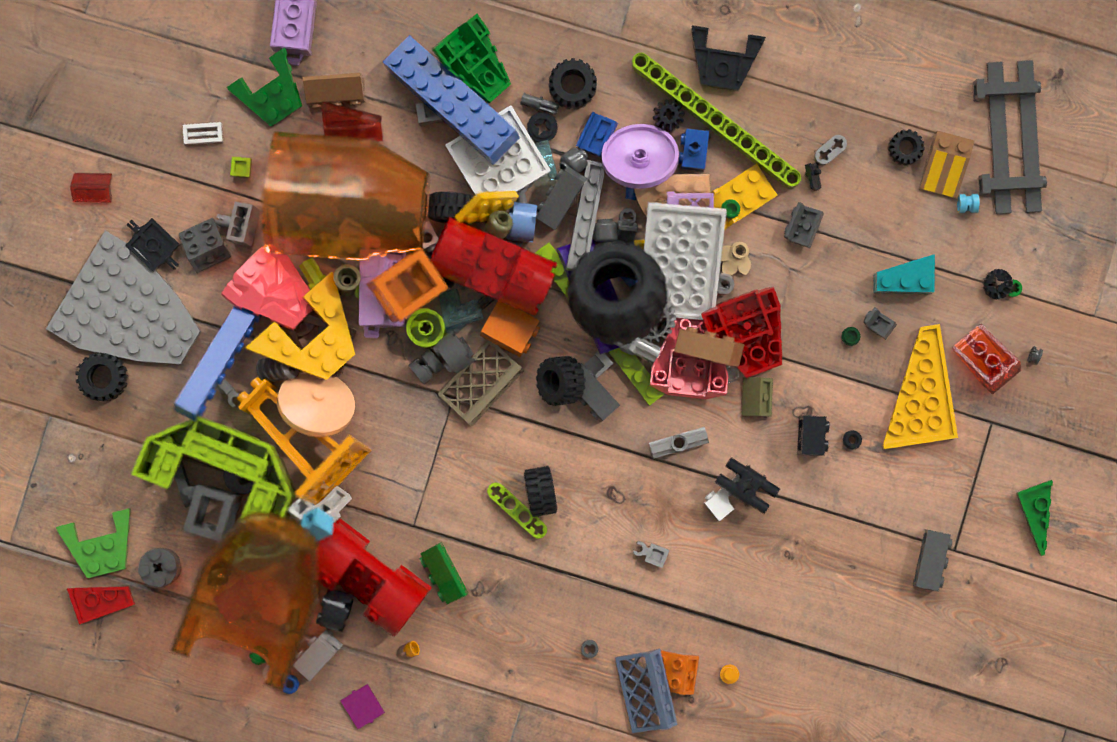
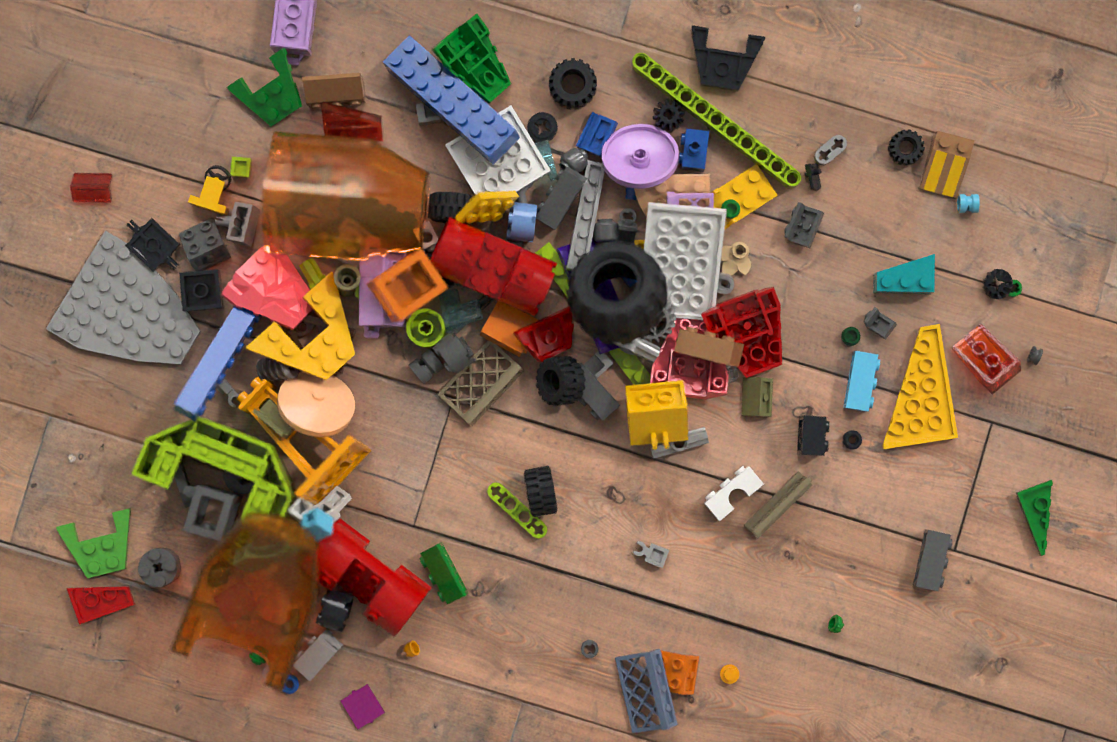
black tyre [76,353,128,401] -> none
white tile [183,122,223,145] -> none
olive head [485,210,513,239] -> none
dark grey axle [520,93,559,115] -> none
black pin [715,457,780,514] -> none
dark grey fence [973,60,1047,214] -> none
none -> black brick [179,269,224,312]
none -> yellow piece [188,165,231,216]
none -> olive panel [252,399,295,439]
none -> red wing [513,306,574,362]
none -> yellow piece [625,380,688,450]
none -> dark tan fence [744,471,812,539]
none -> green piece [828,615,844,633]
none -> medium azure brick [843,351,880,412]

